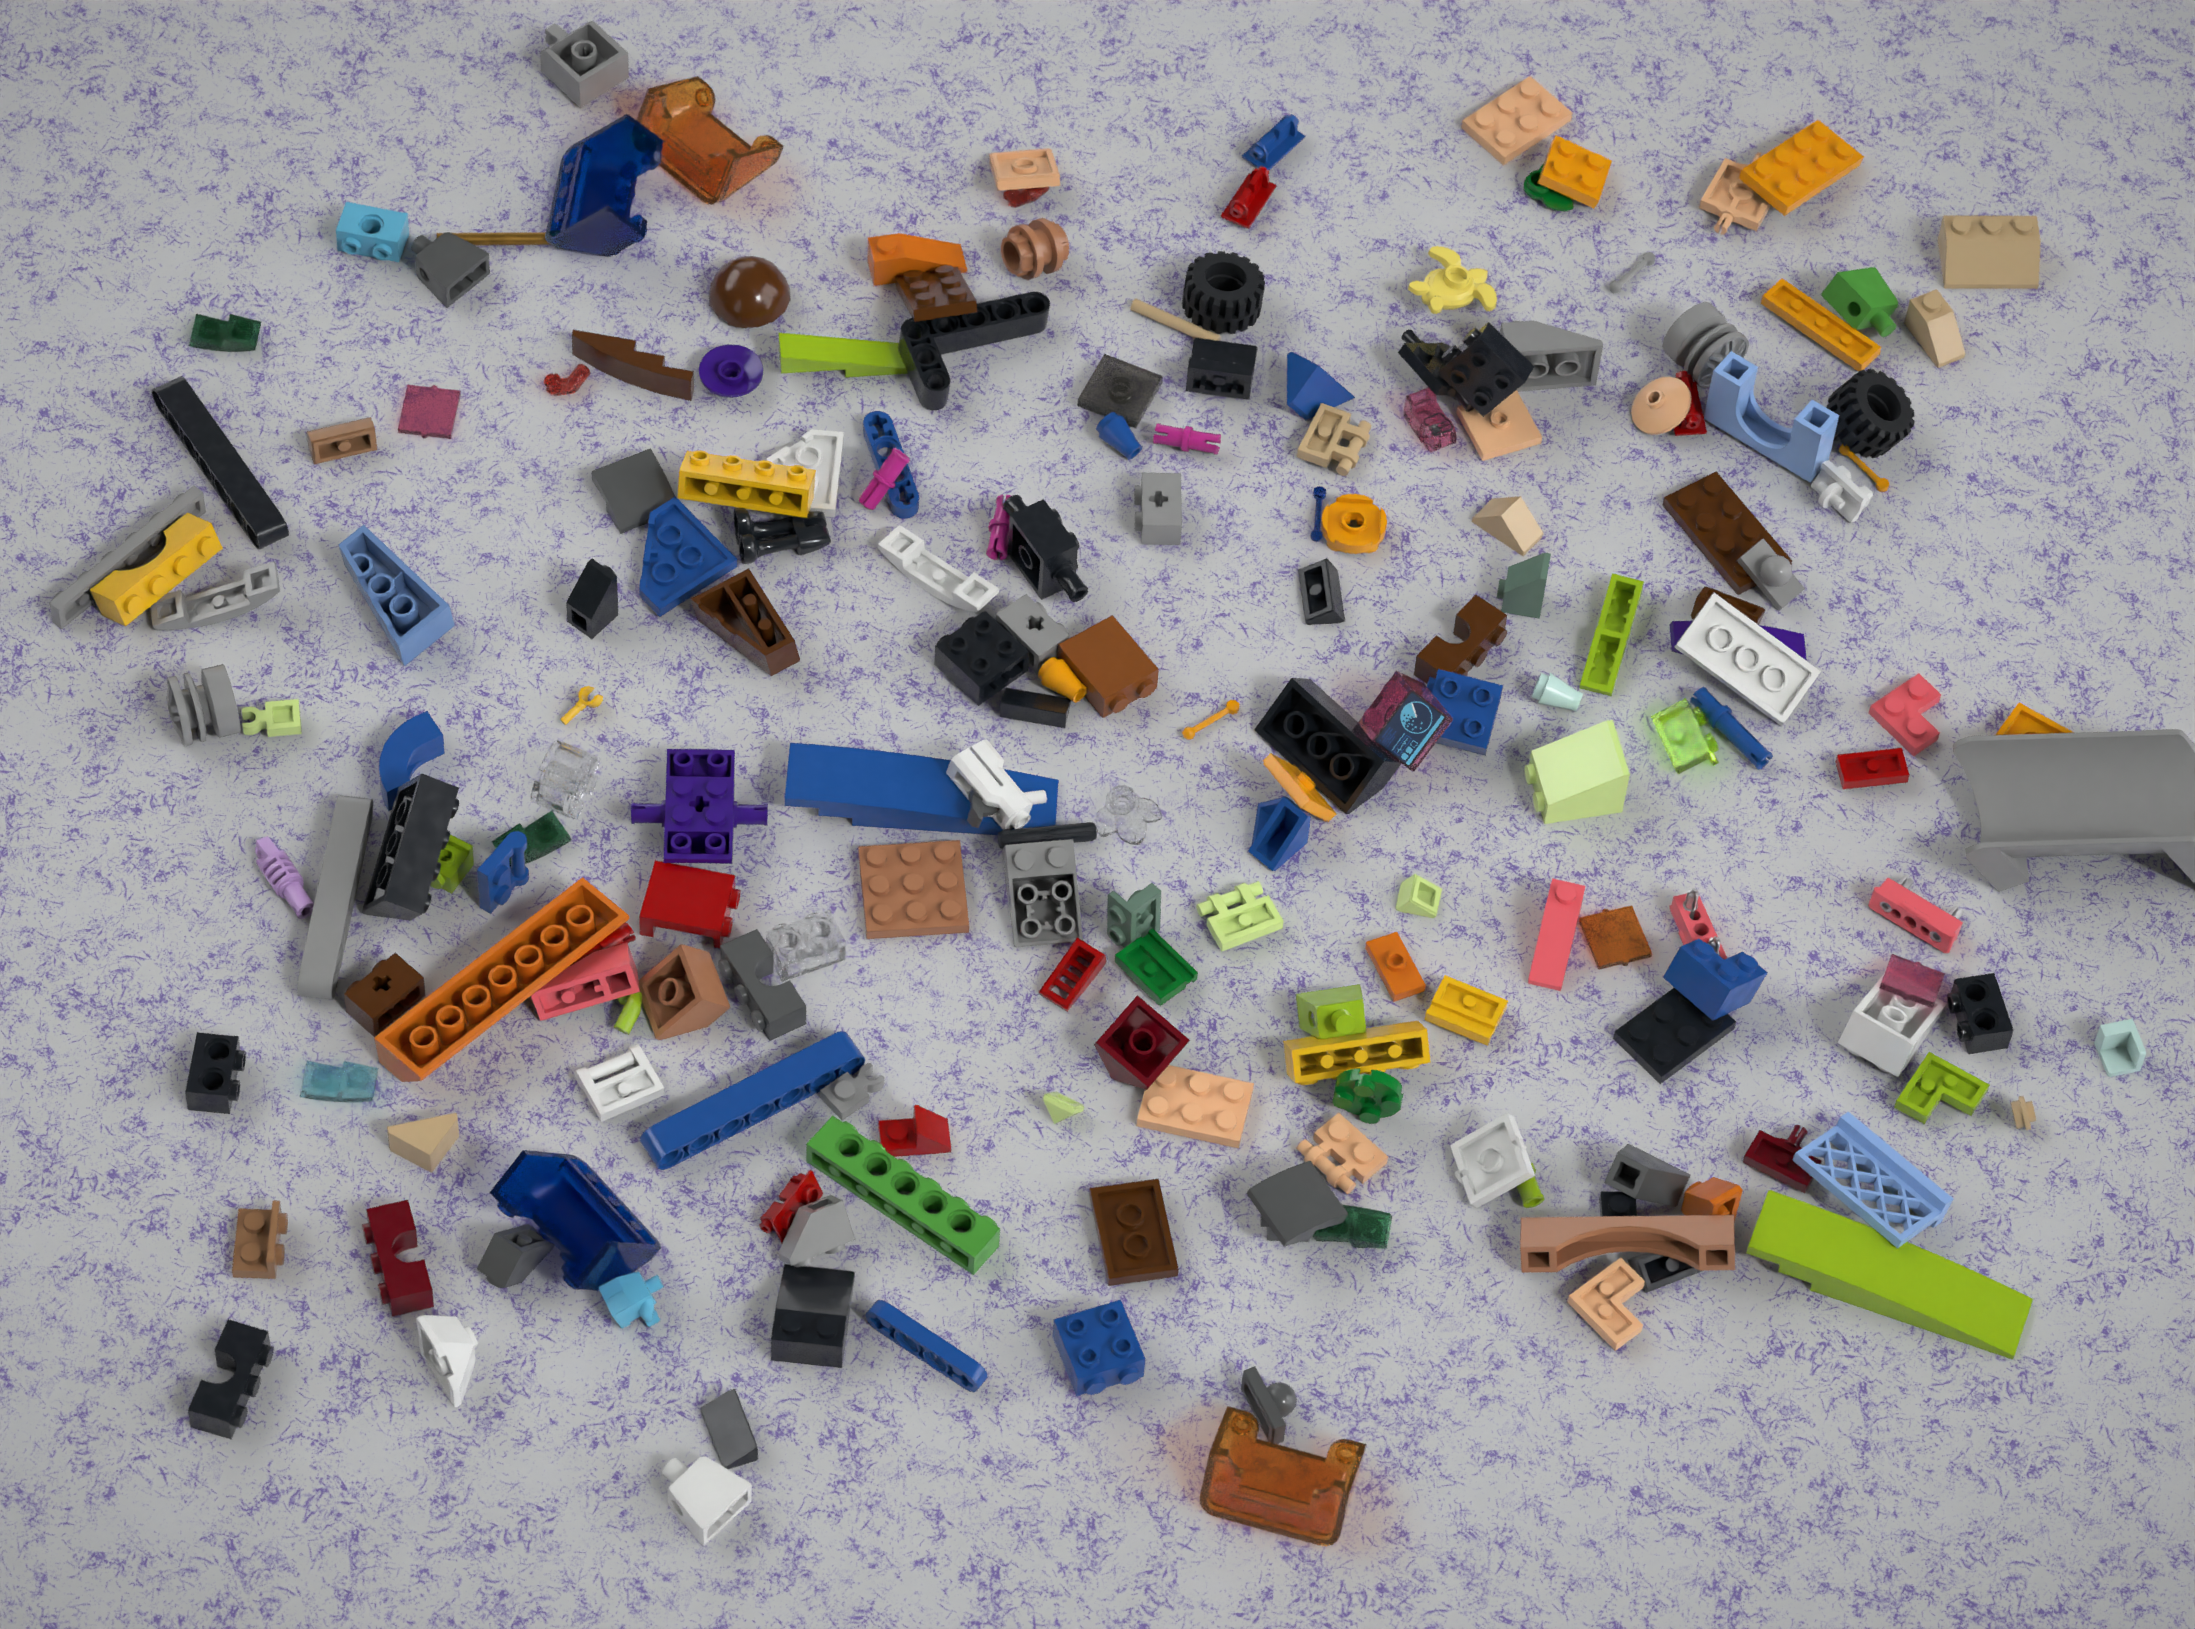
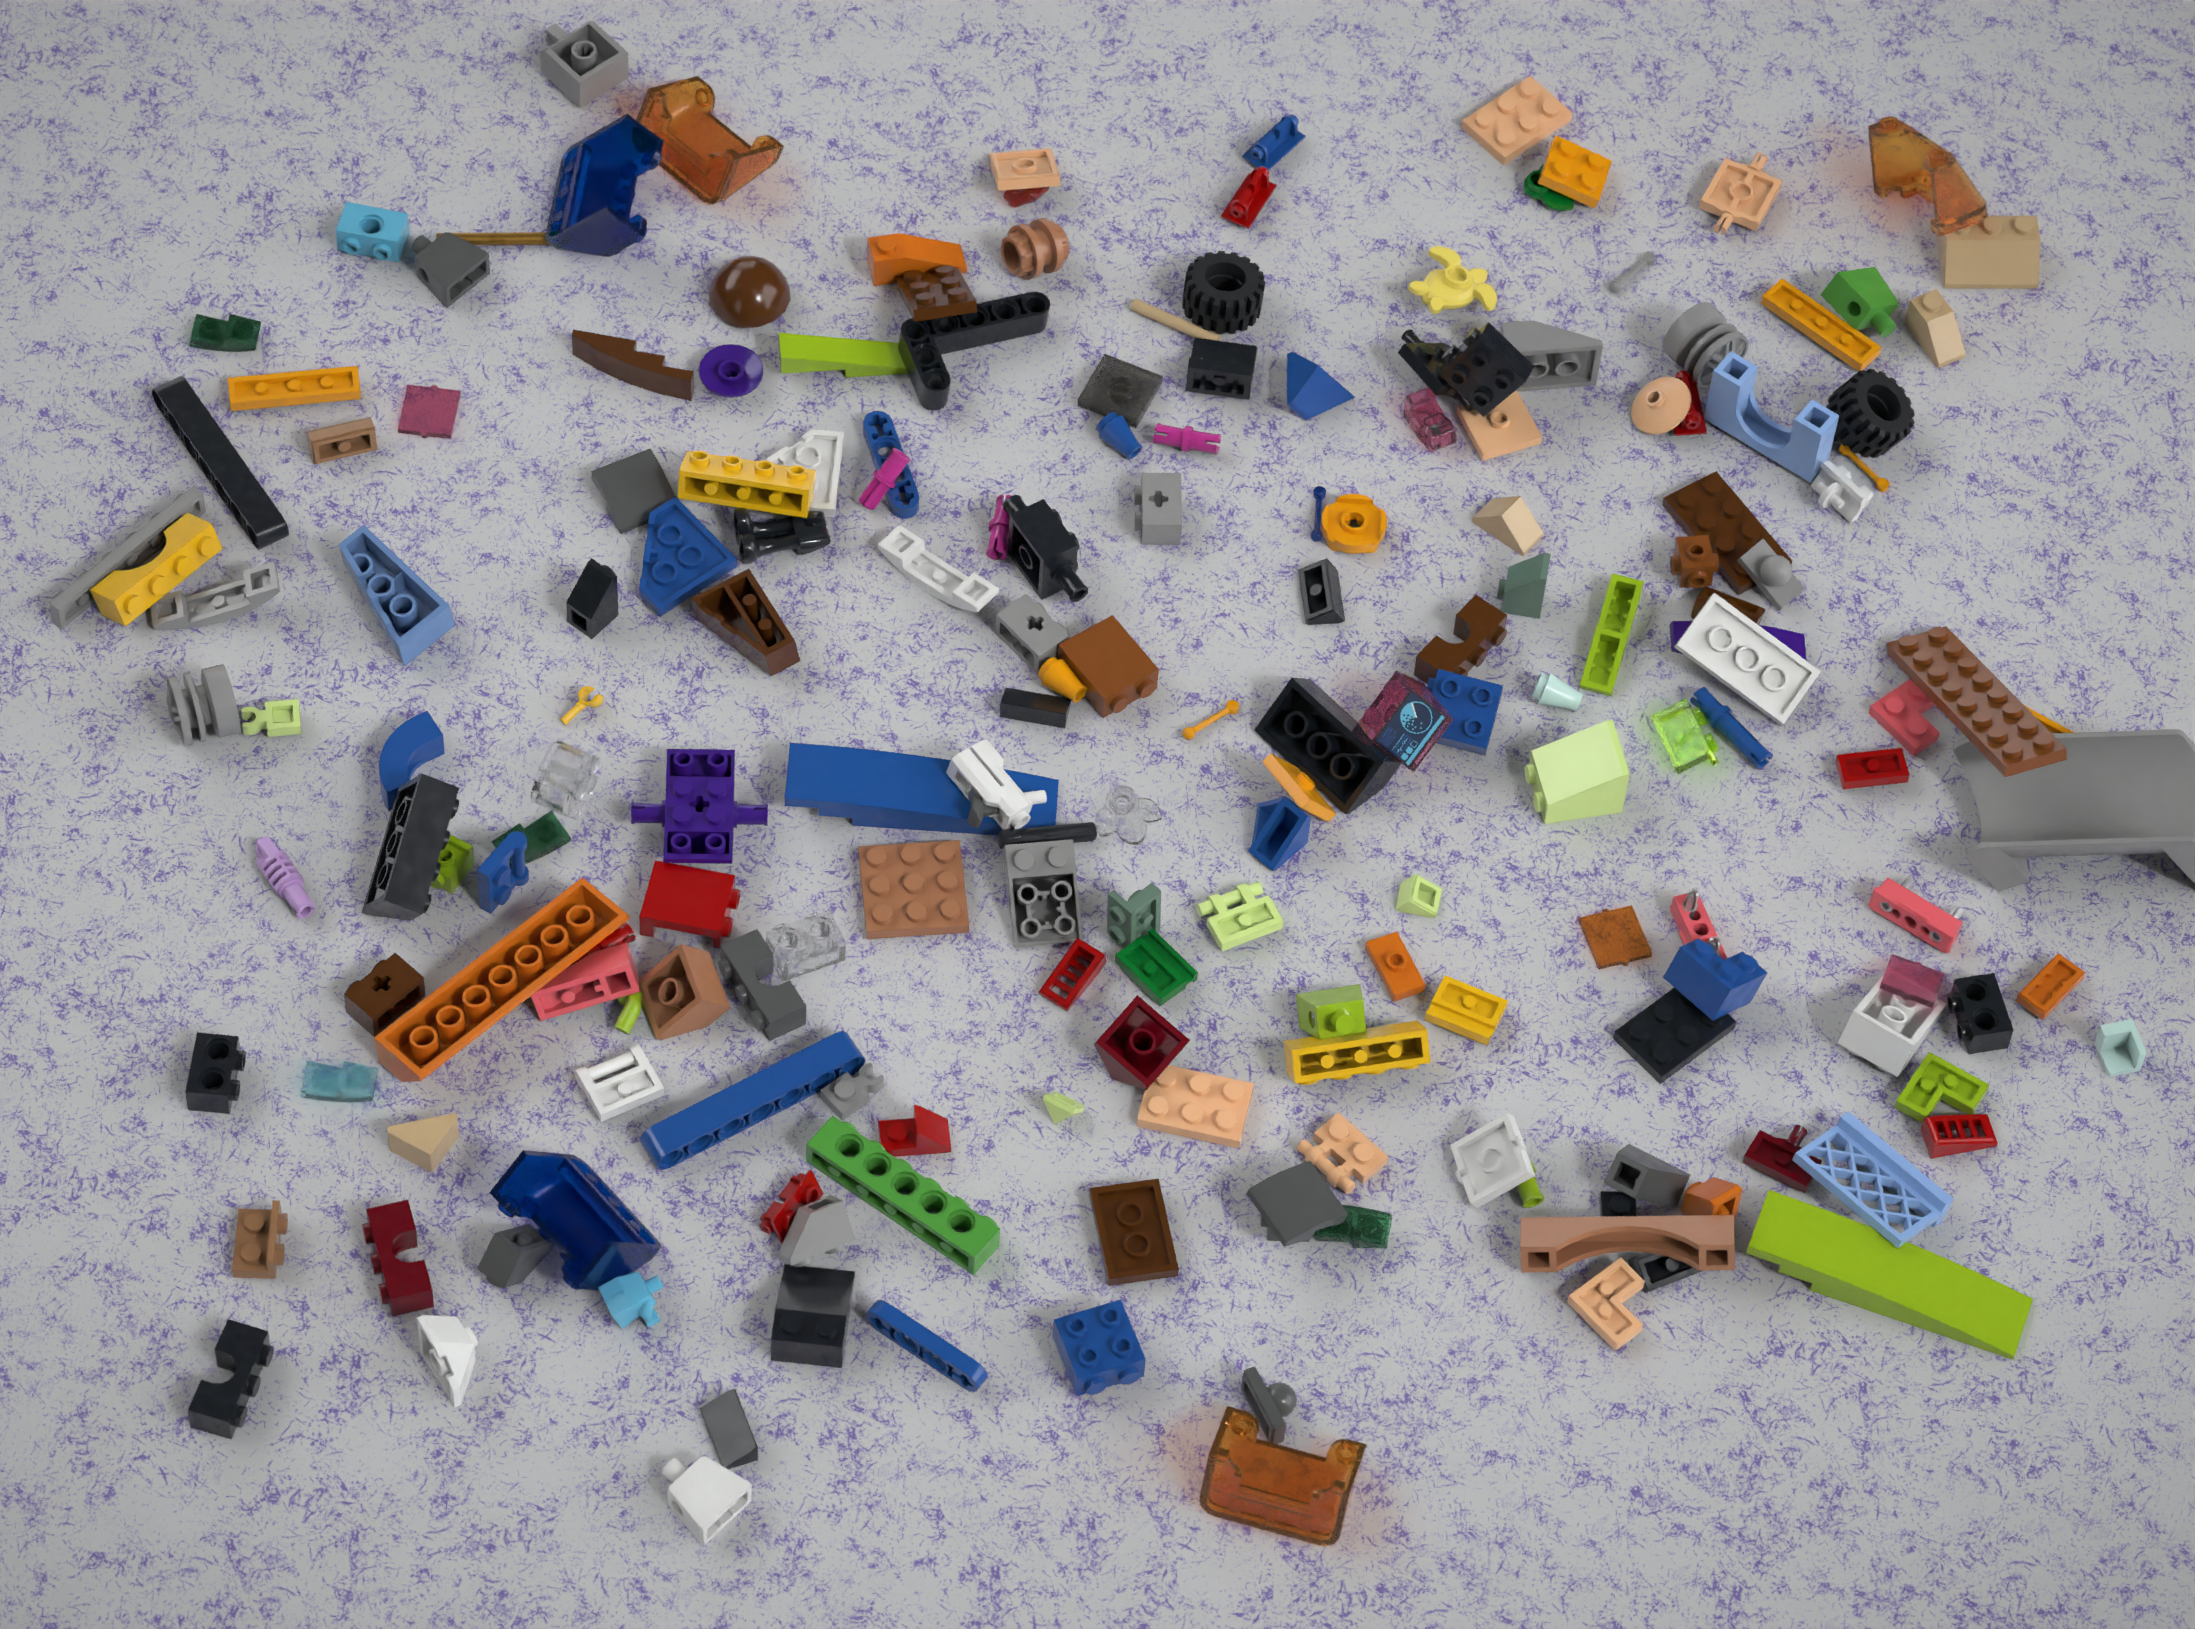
light grey beam [297,795,373,1000] -> none
clear red arm [544,364,591,396] -> none
black brick [934,611,1029,706] -> none
tan plate [1297,403,1372,476] -> none
green plate [1332,1068,1404,1124] -> none
coral slope [1528,878,1586,991] -> none
light orange plate [1738,120,1864,216] -> none
tan plate [2011,1096,2036,1130] -> none
none -> light orange plate [228,366,361,411]
none -> dark orange brick [1670,535,1719,588]
none -> clear orange windscreen [1868,116,1988,237]
none -> dark orange plate [1886,626,2067,777]
none -> red slope [1920,1114,1998,1159]
none -> orange plate [2016,953,2086,1021]

